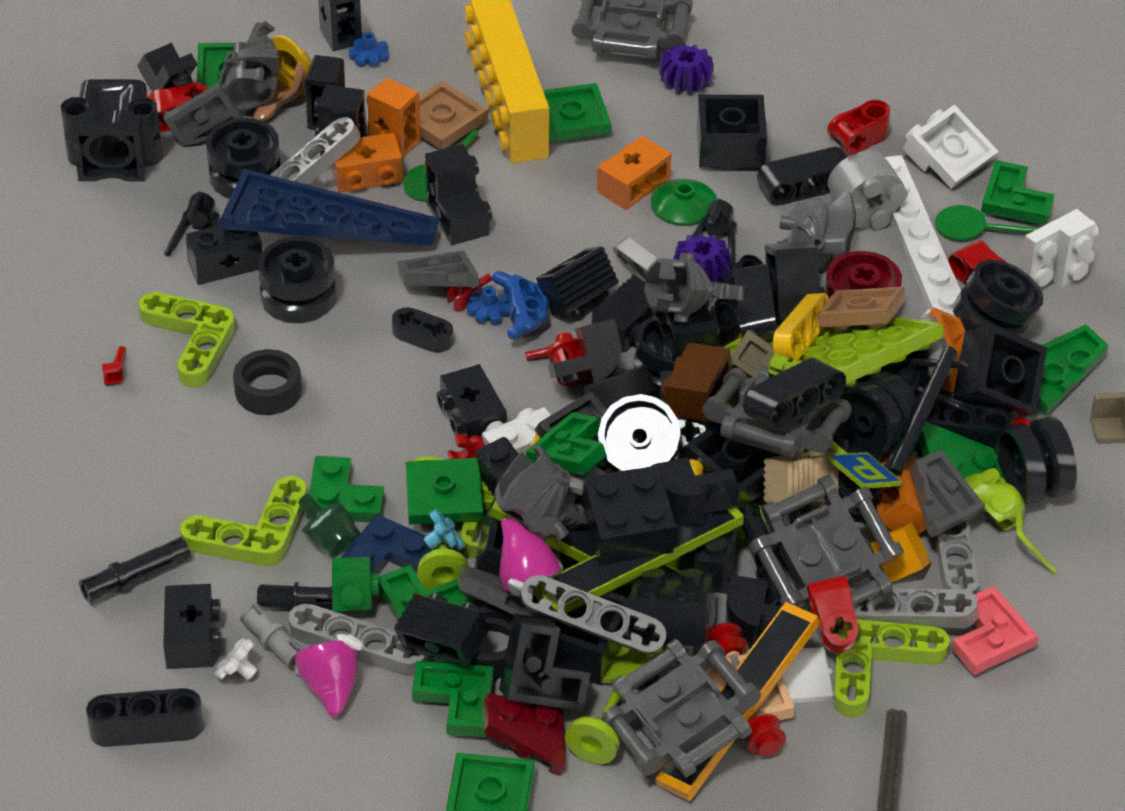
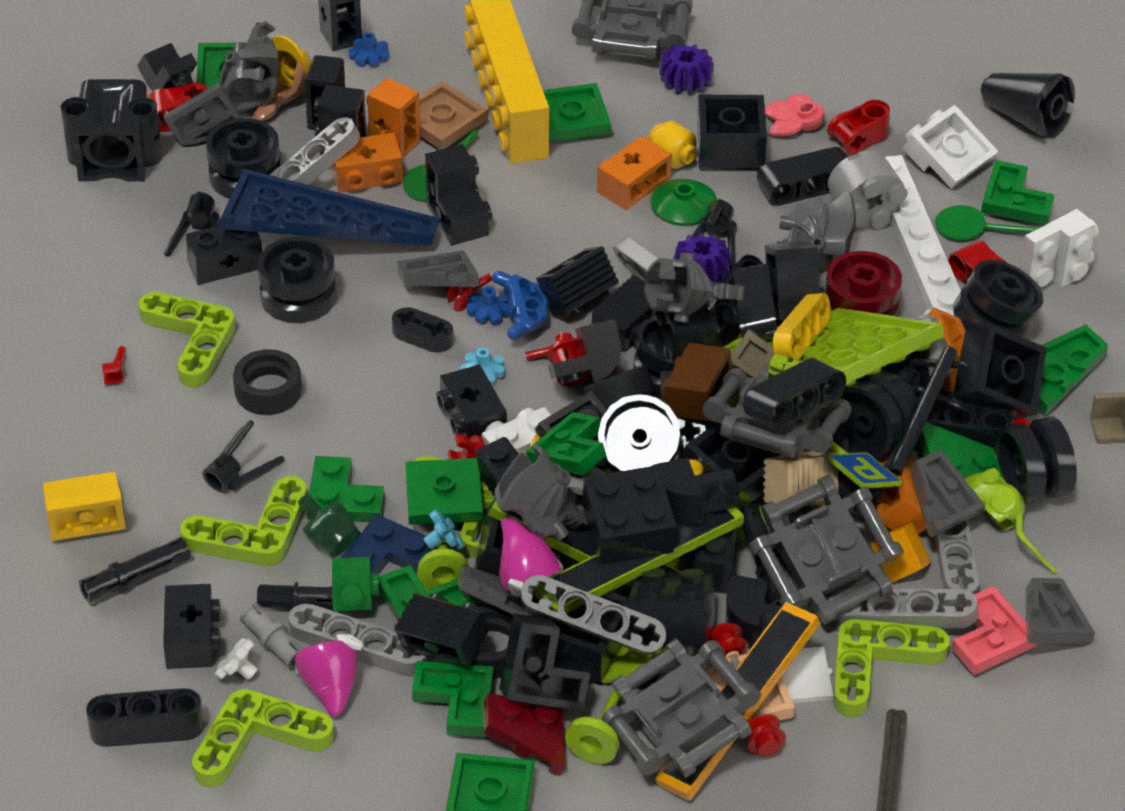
red piece [807,575,859,654] -> none
medium nougat plate [817,287,906,331] -> none
none -> yellow bracket [43,472,126,541]
none -> lime beam [192,689,334,787]
none -> black plant [202,420,285,492]
none -> medium azure plant [460,347,505,386]
none -> yellow head [648,120,697,169]
none -> coral plate [765,94,825,136]
none -> black cone [981,73,1075,138]
none -> dark grey wing [1026,578,1095,644]

